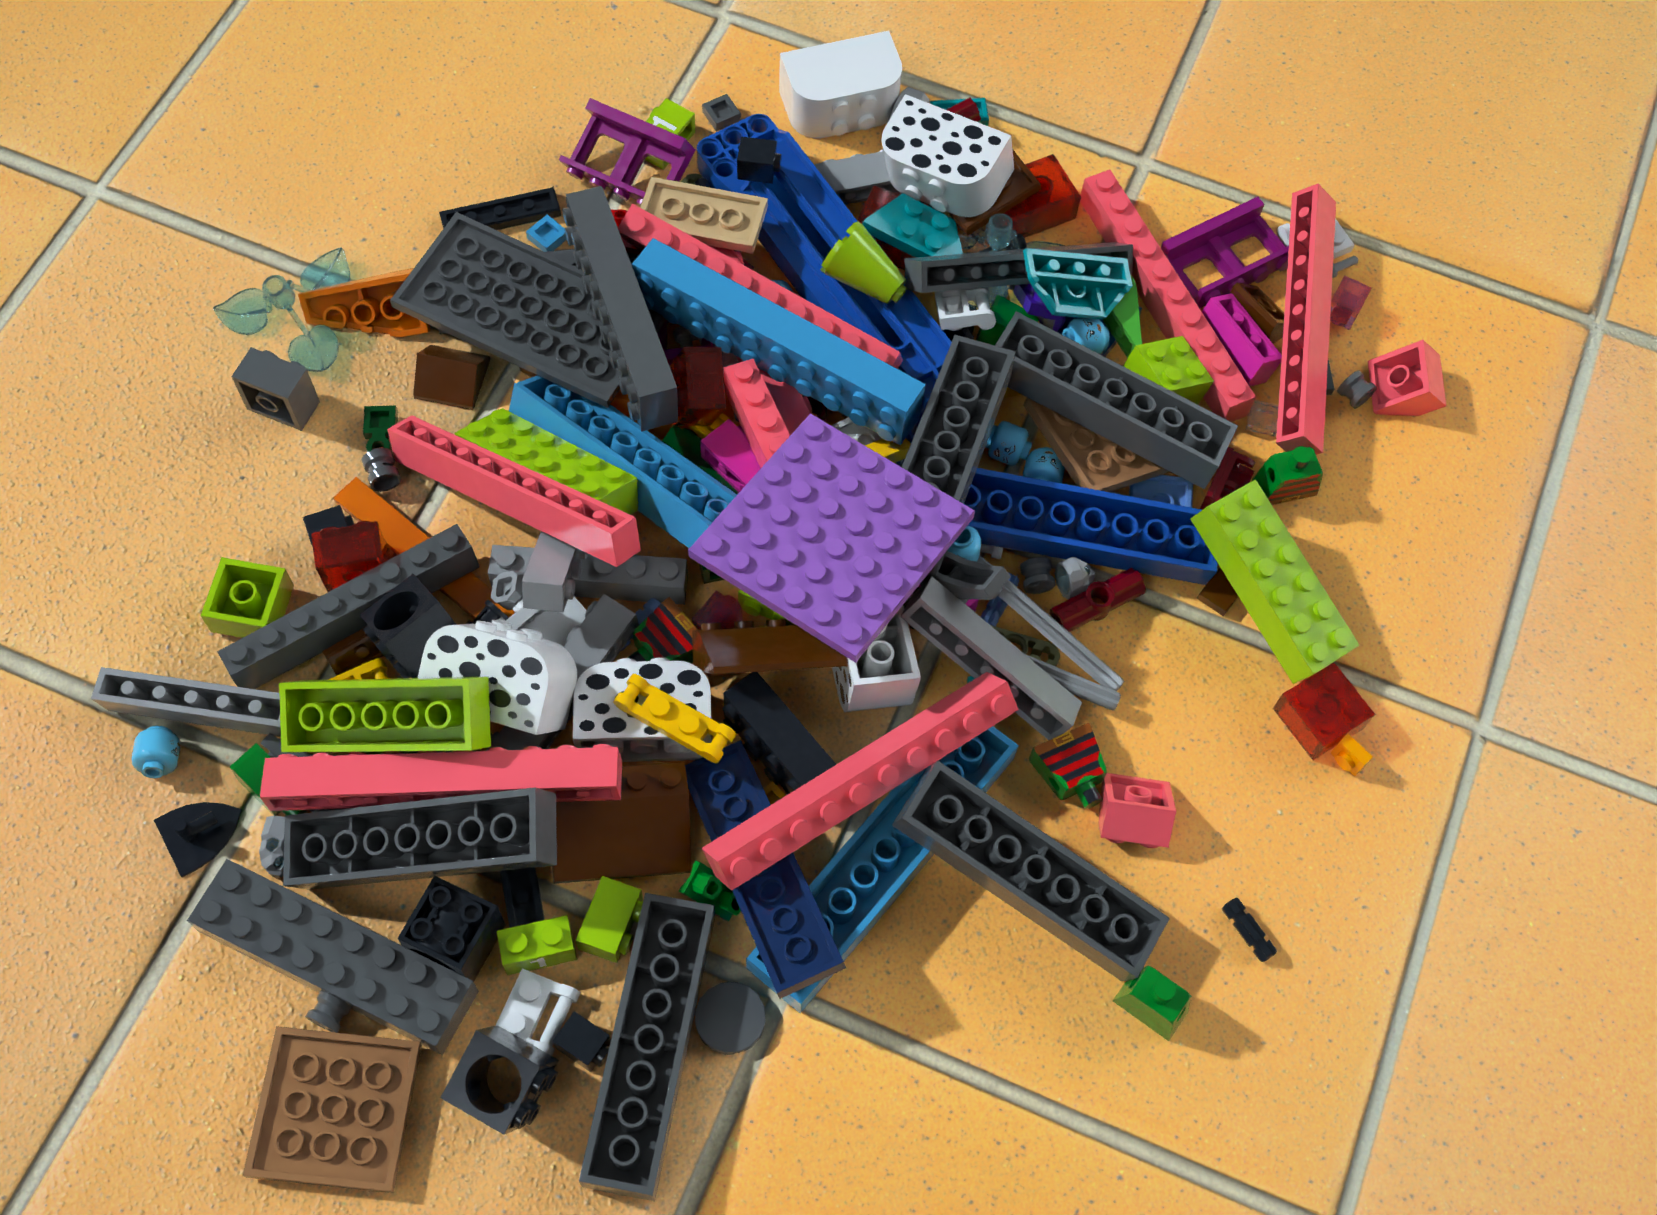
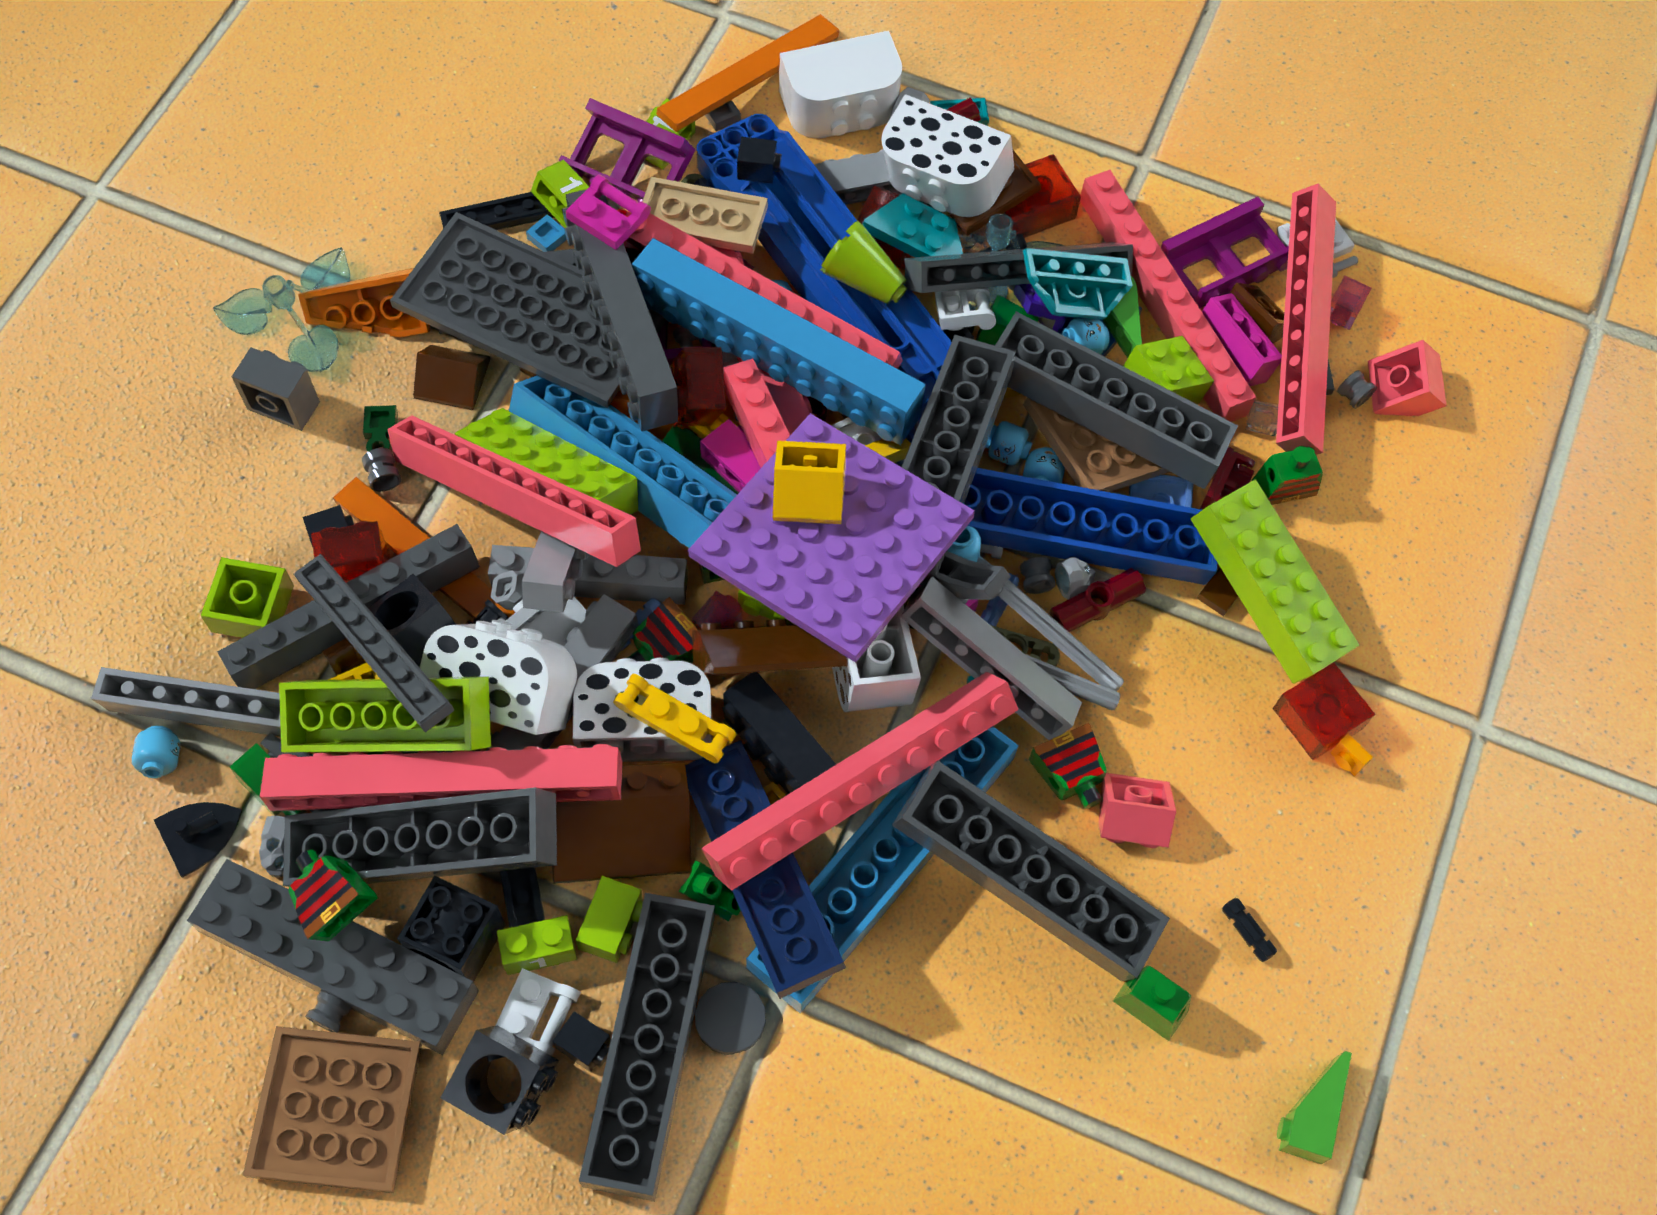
none -> torso [288,850,378,941]
none -> dark grey tile [293,554,454,733]
none -> lime brick [531,160,589,228]
none -> dark pink plate [566,174,651,250]
none -> orange tile [657,14,839,132]
none -> yellow slope [773,441,846,524]
none -> bright green slope [1277,1051,1352,1164]

